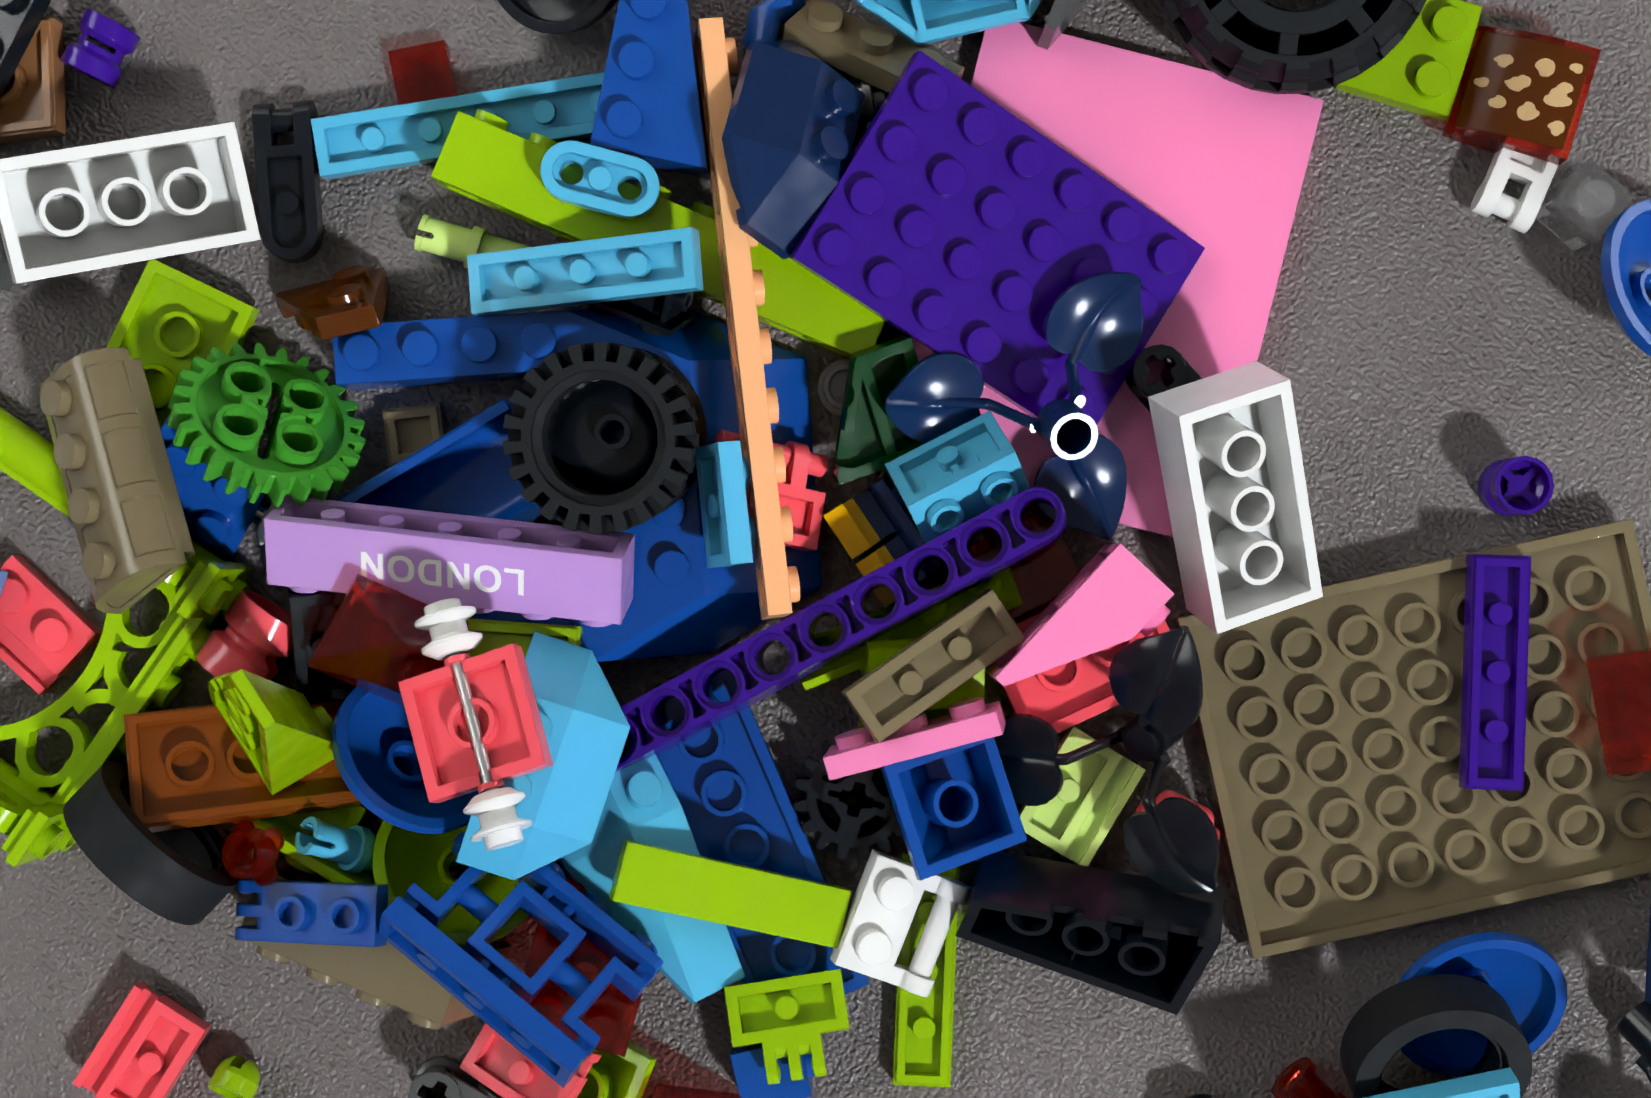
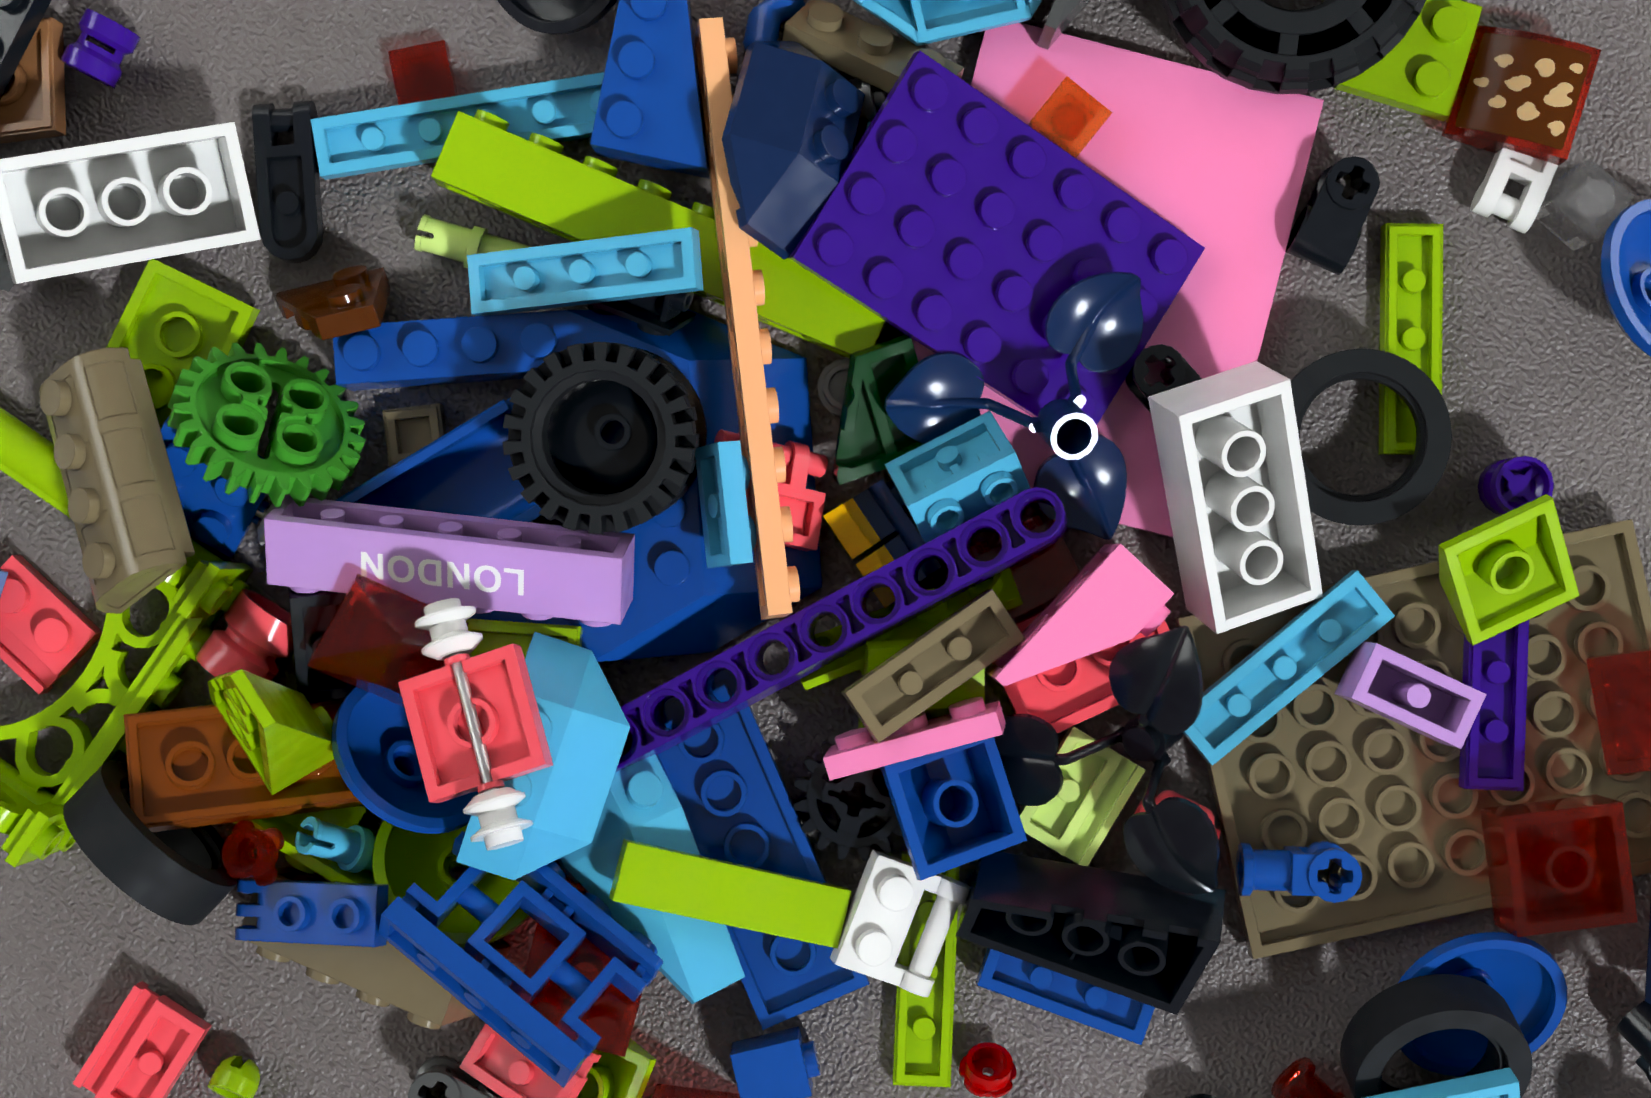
medium azure plate [540,140,660,220] -> none
lime hinge [724,969,850,1085] -> none
none -> red plate [959,1042,1016,1098]
none -> blue plate [976,948,1155,1045]
none -> clear orange plate [1029,76,1112,158]
none -> medium azure plate [1183,570,1395,766]
none -> blue connector [1236,841,1362,903]
none -> black piece [1285,156,1380,275]
none -> black tyre [1291,349,1452,526]
none -> lavender brick [1334,642,1487,749]
none -> lime tile [1378,223,1443,455]
none -> lime slope [1438,494,1580,646]
none -> clear red brick [1480,794,1638,937]

